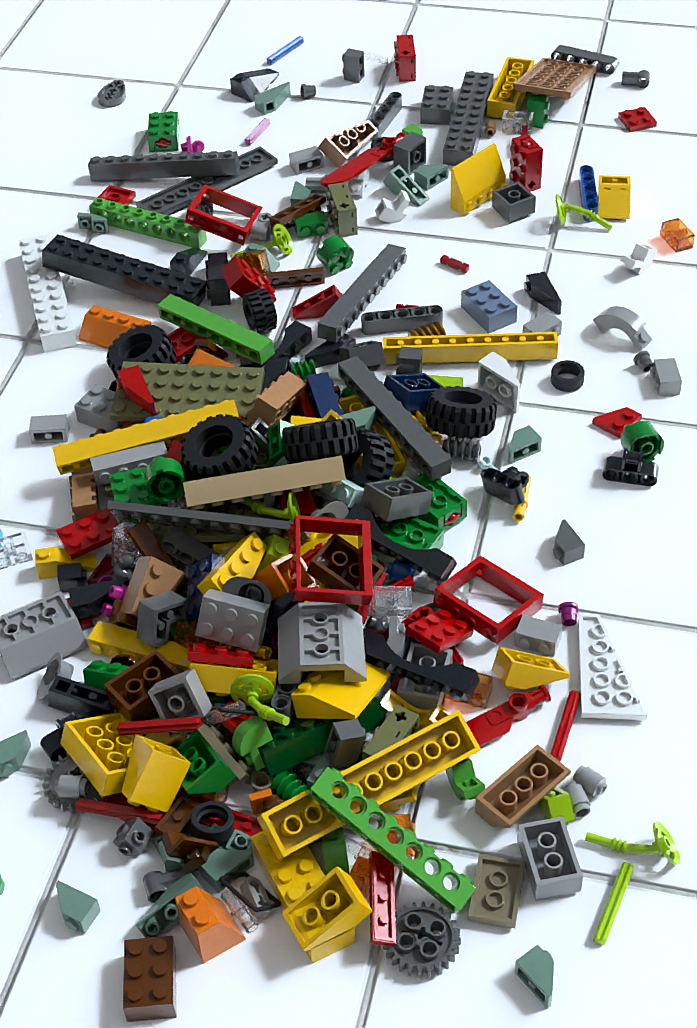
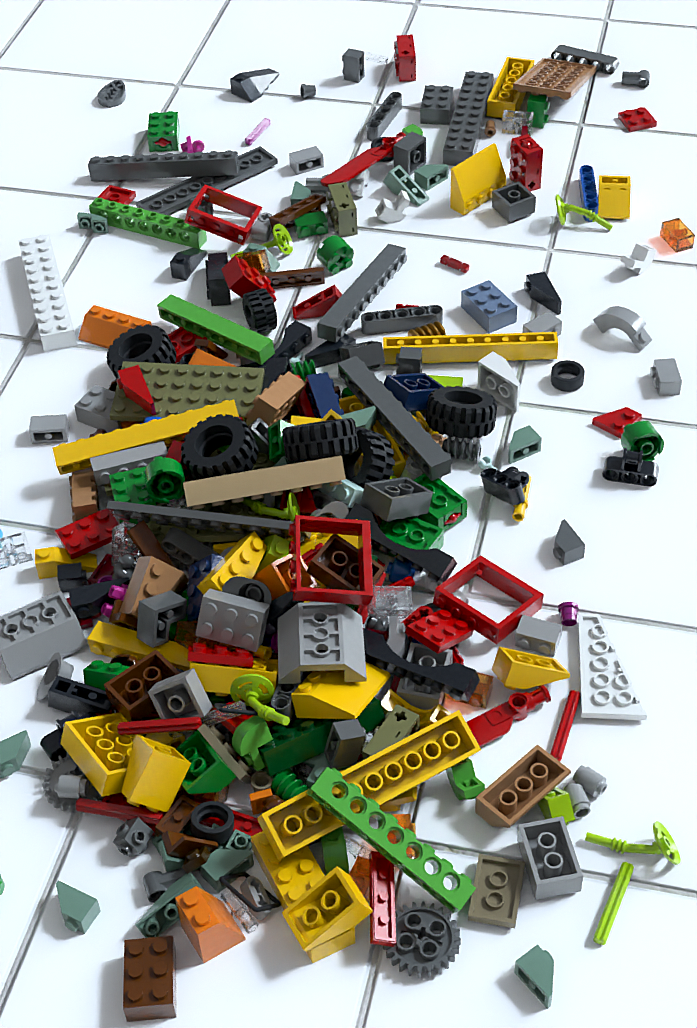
black brick [42,234,207,307] -> none
sand green slope [254,81,291,115] -> none
axle [266,36,304,65] -> none
medium nougat wedge [317,120,379,168] -> none
dark grey piece [633,350,653,373] -> none

